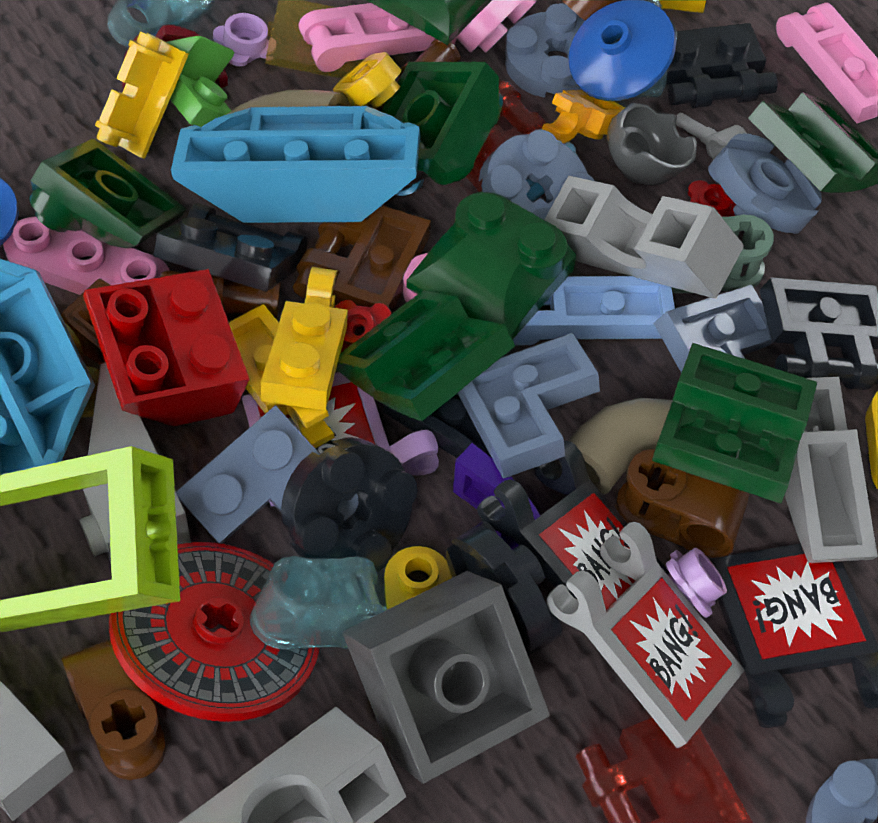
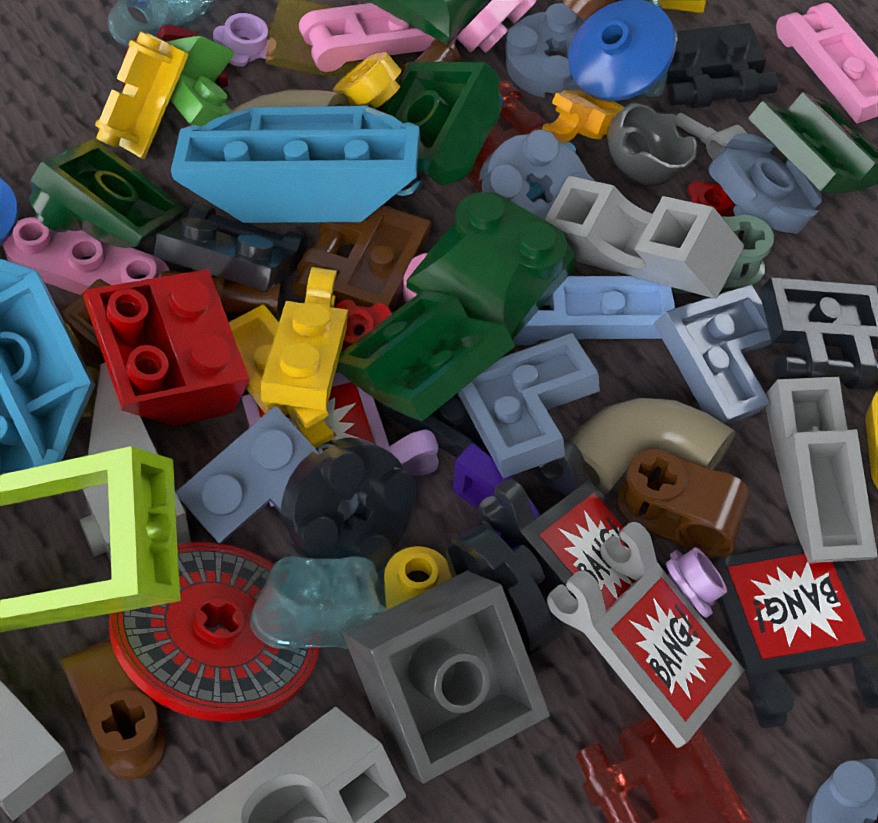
dark green slope [652,342,818,504] -> none

